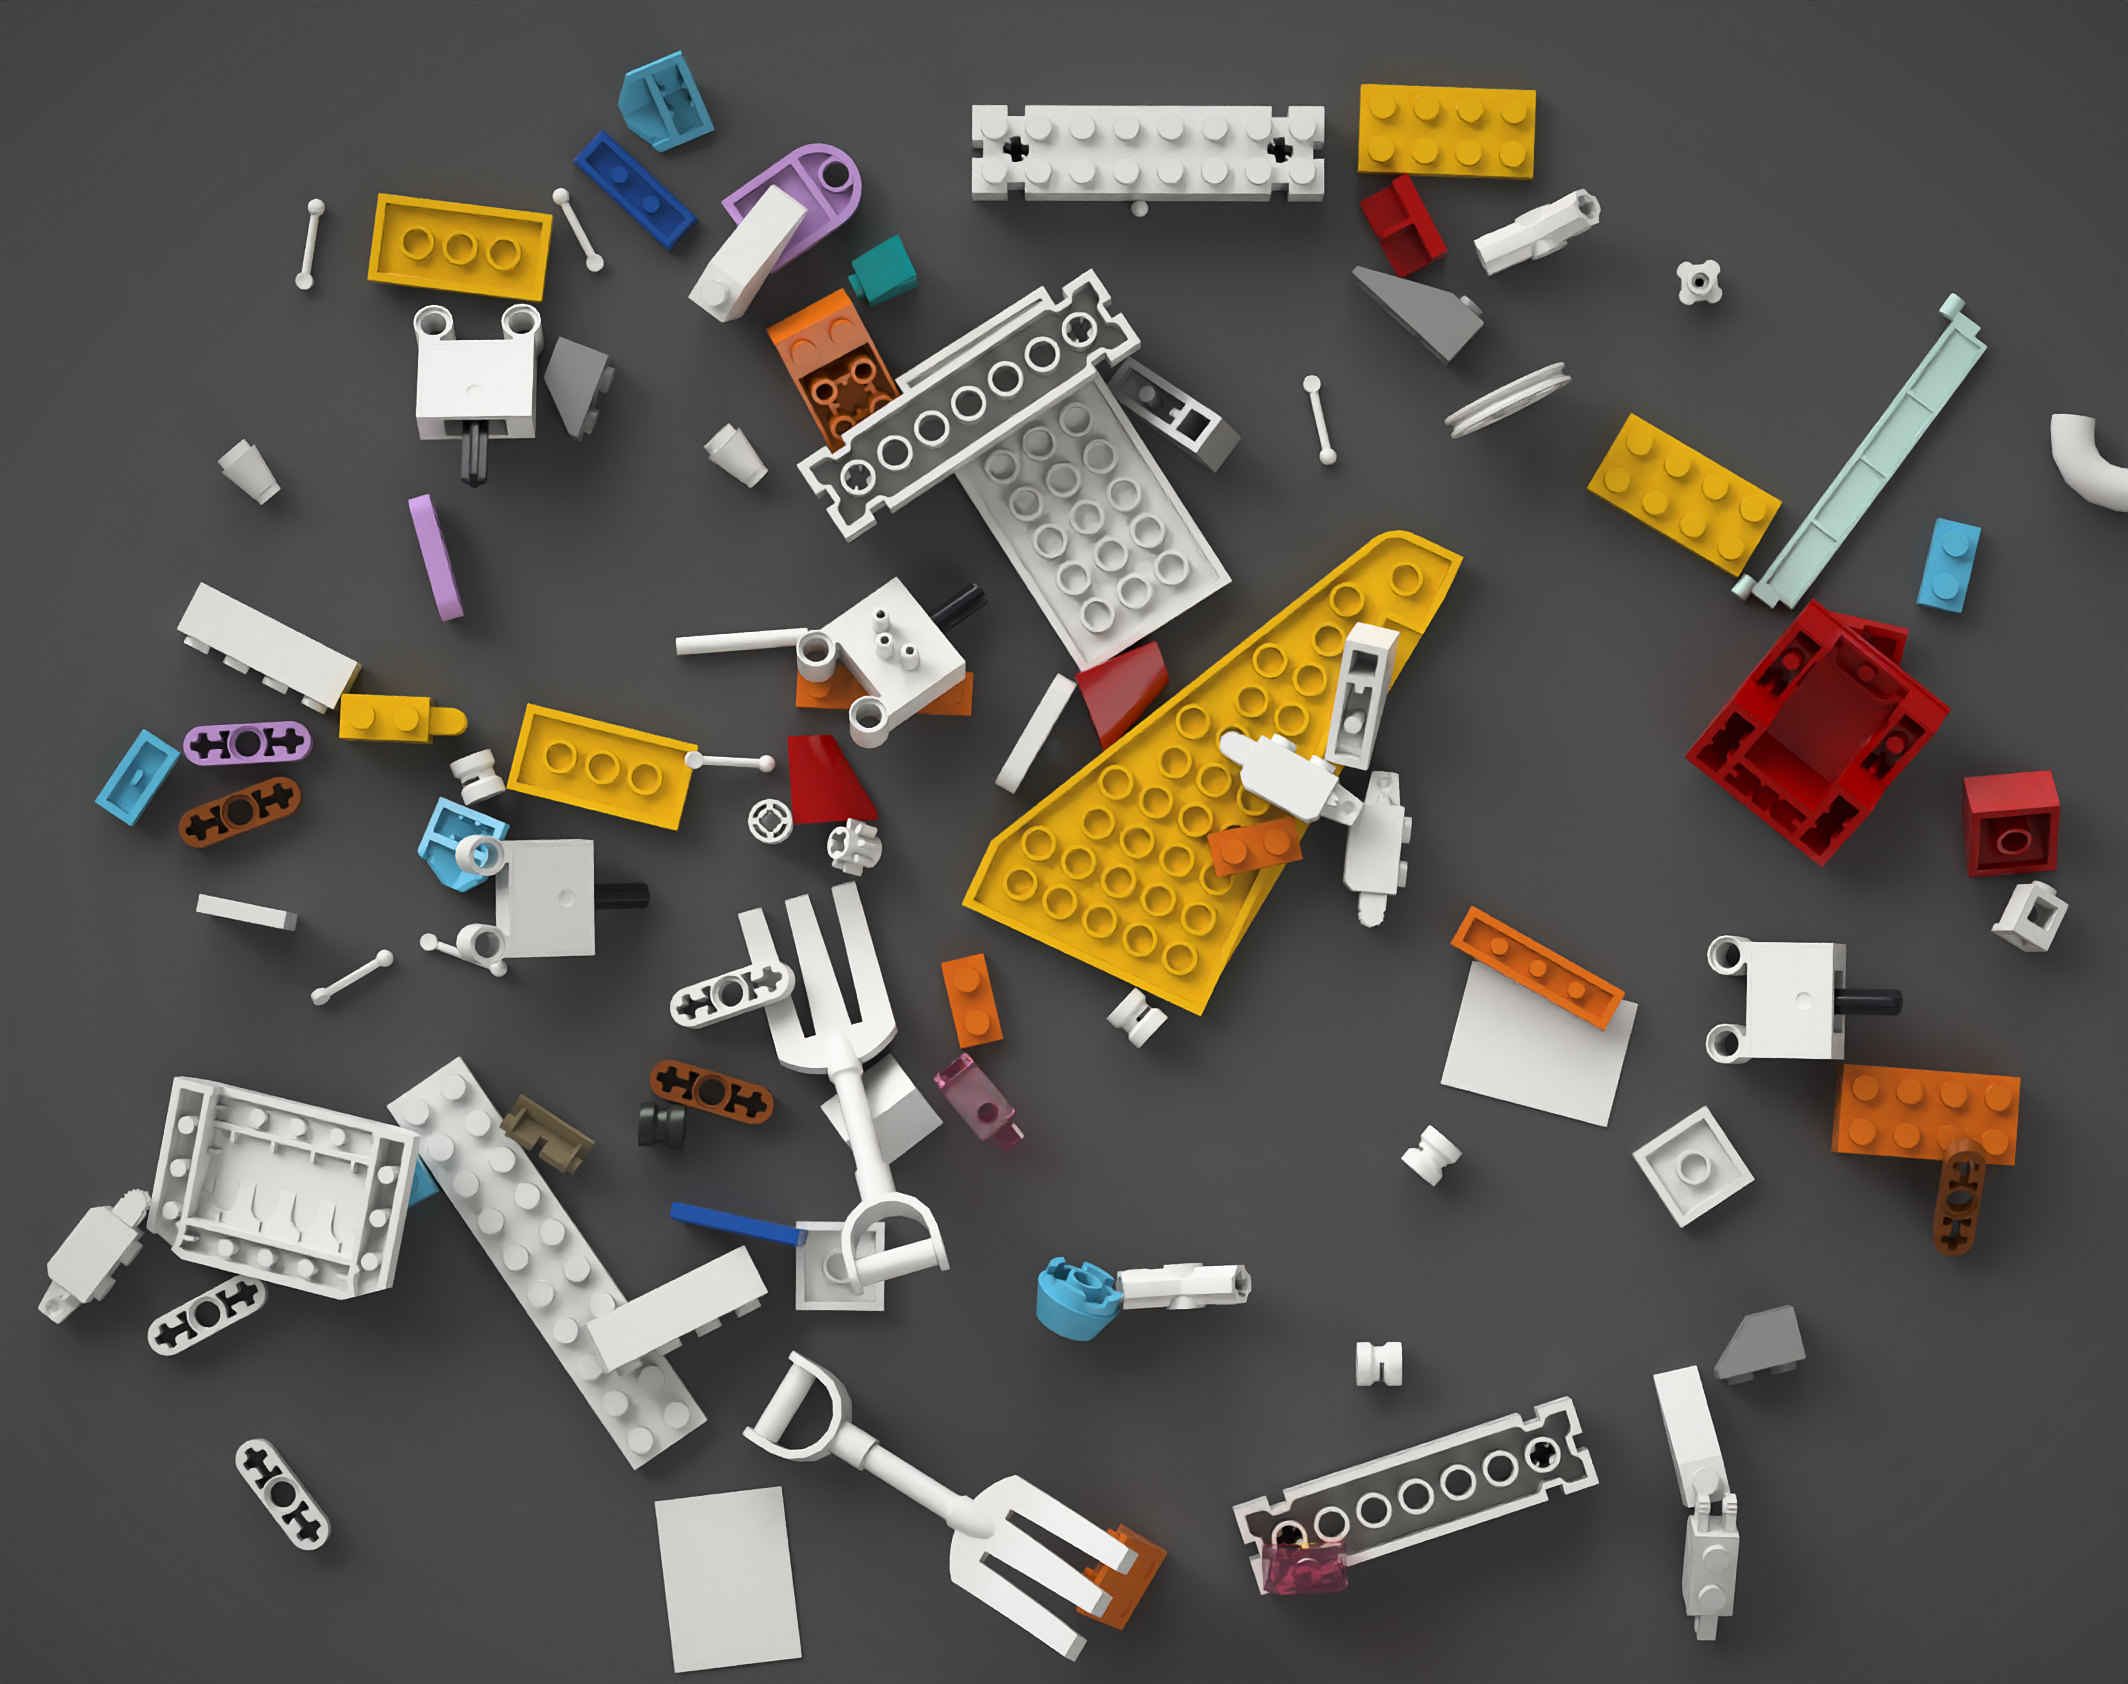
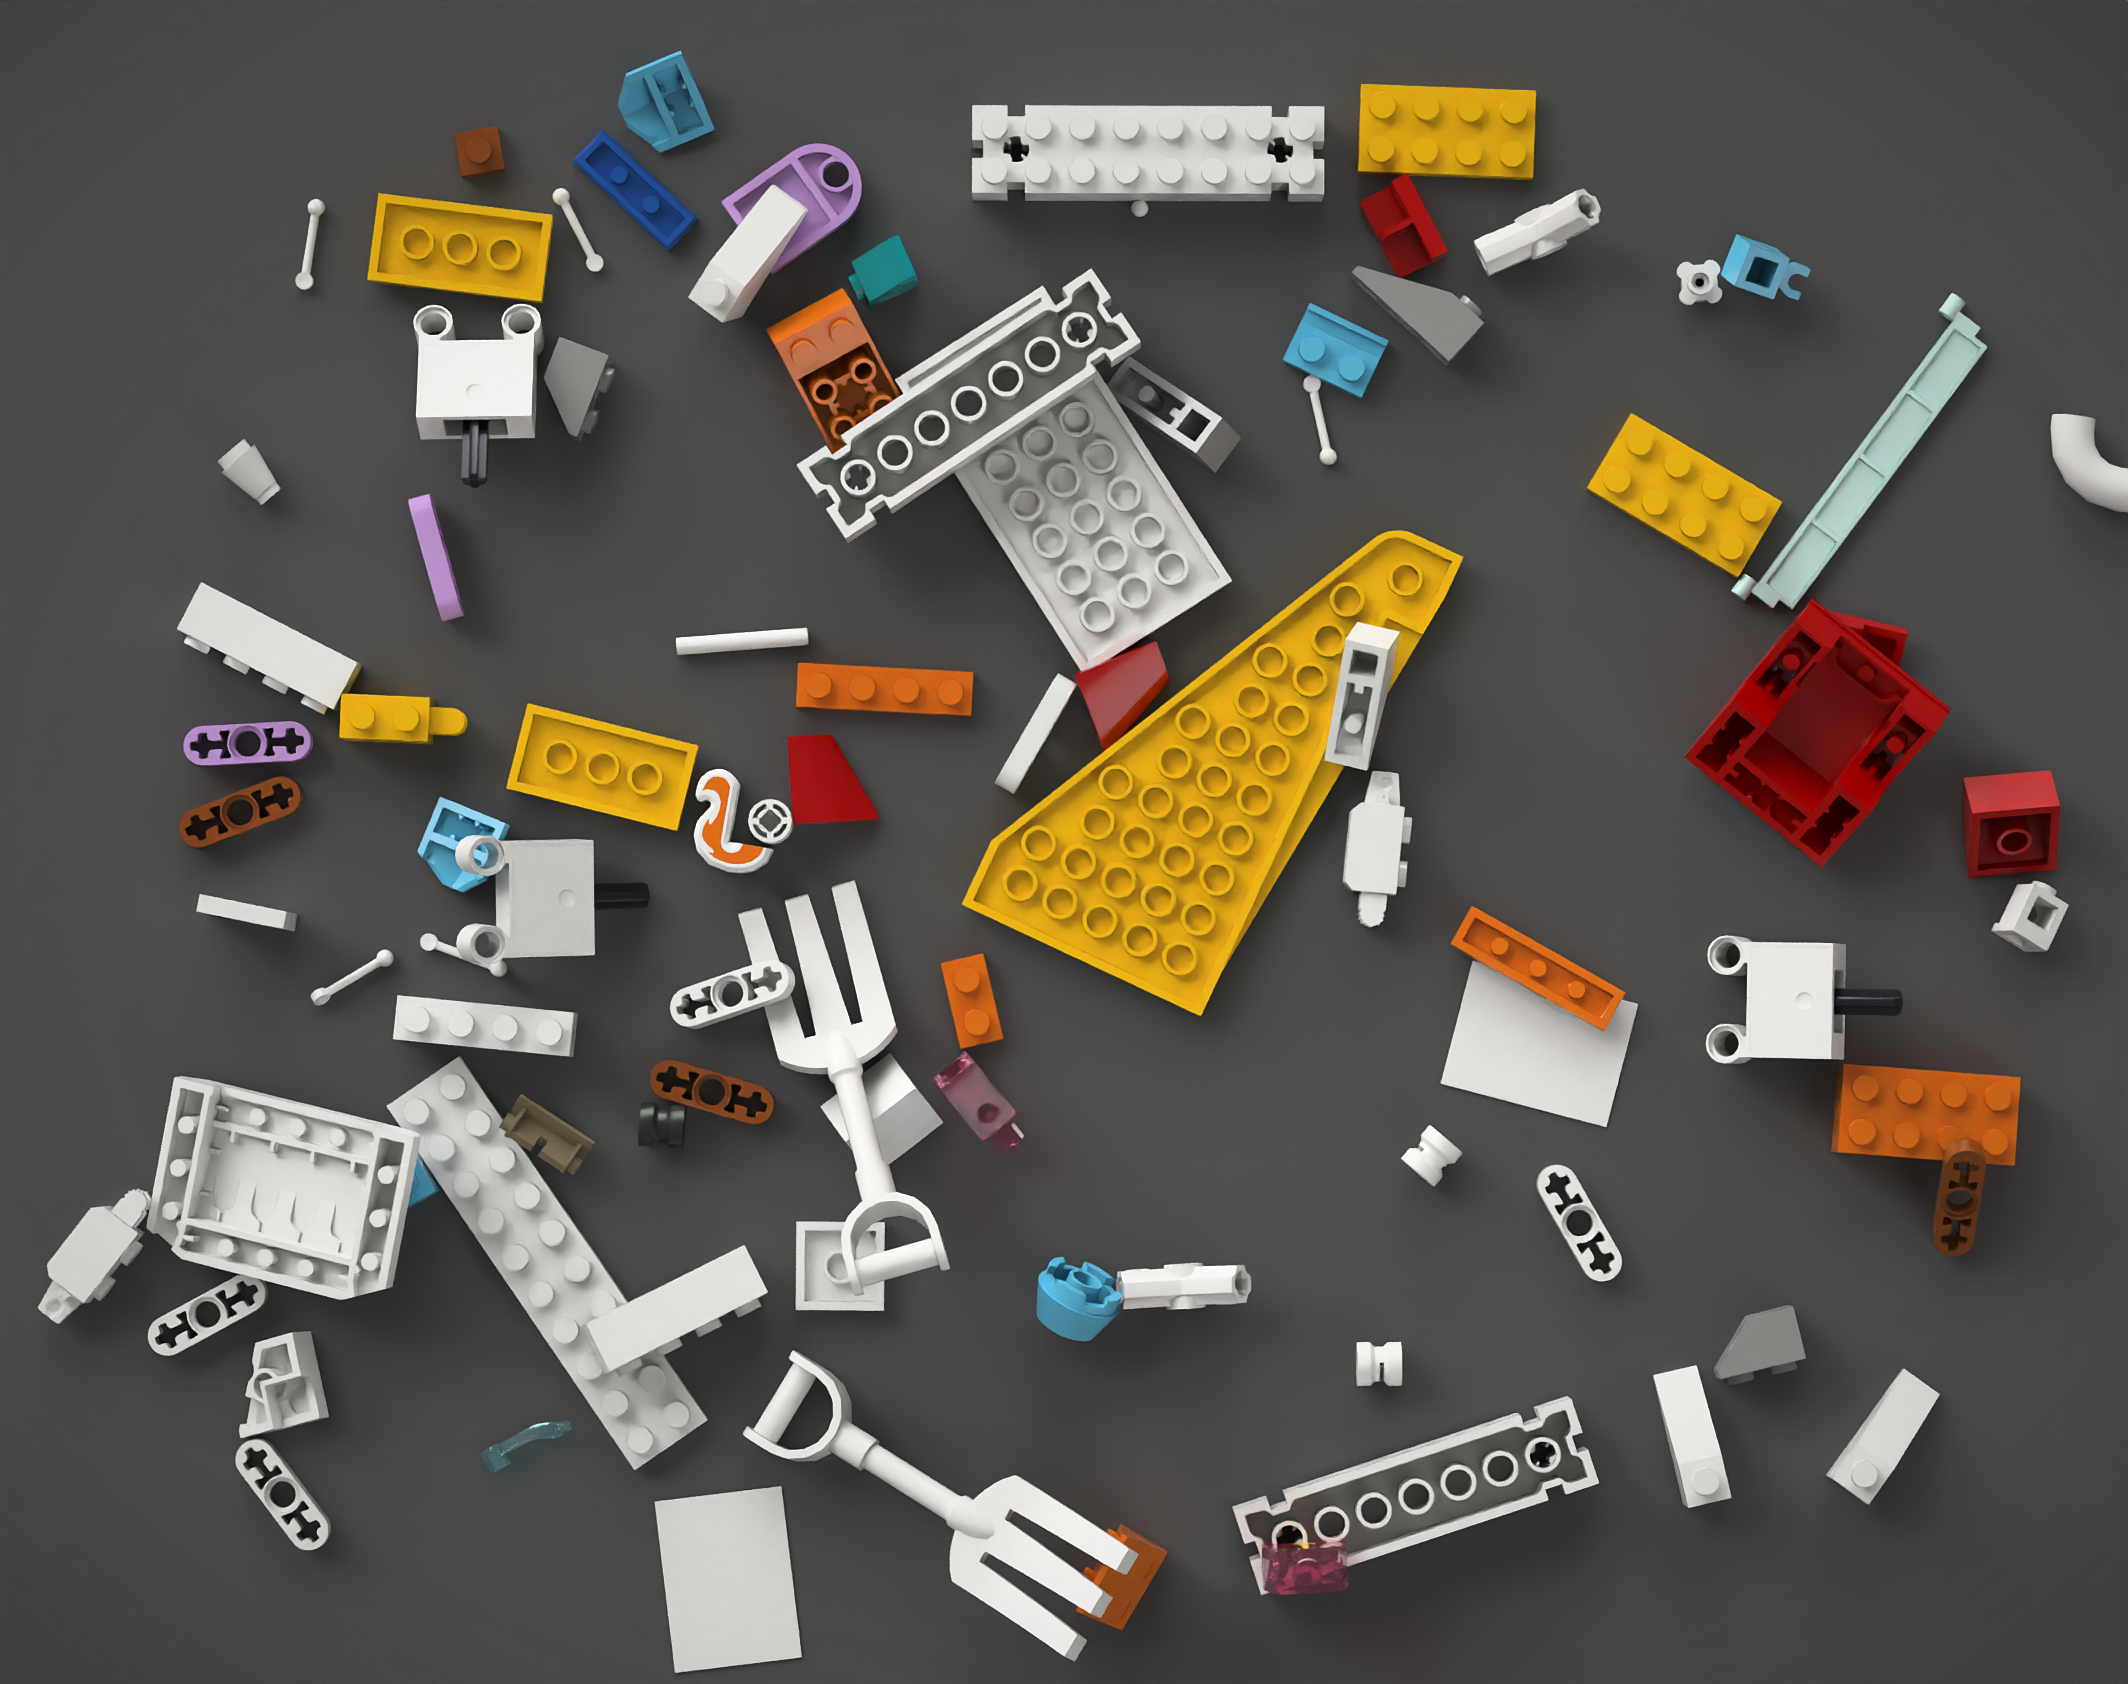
medium azure plate [94,729,182,827] -> none
white wheel [450,749,506,806] -> none
blue tile [669,1202,808,1247] -> none
white hinge [684,751,775,773] -> none
white cone [704,423,769,488] -> none
white piece [796,577,988,748] -> none
white gear [827,818,882,876] -> none
white wheel [1106,987,1168,1049] -> none
orange plate [1207,816,1303,878] -> none
white hinge [1219,730,1364,827] -> none
white wedge [1444,362,1572,439] -> none
white tile [1631,1106,1755,1228] -> none
white hinge [1682,1493,1740,1640] -> none
medium azure plate [1916,518,1981,614] -> none
none -> white slope [239,1331,329,1438]
none -> white brick [393,995,578,1057]
none -> dark orange plate [454,126,506,179]
none -> clear light blue piece [480,1420,571,1474]
none -> white animal [694,769,774,874]
none -> medium azure plate [1282,303,1389,400]
none -> white beam [1536,1165,1622,1282]
none -> medium azure brick [1720,234,1811,300]
none -> white slope [1826,1368,1940,1505]

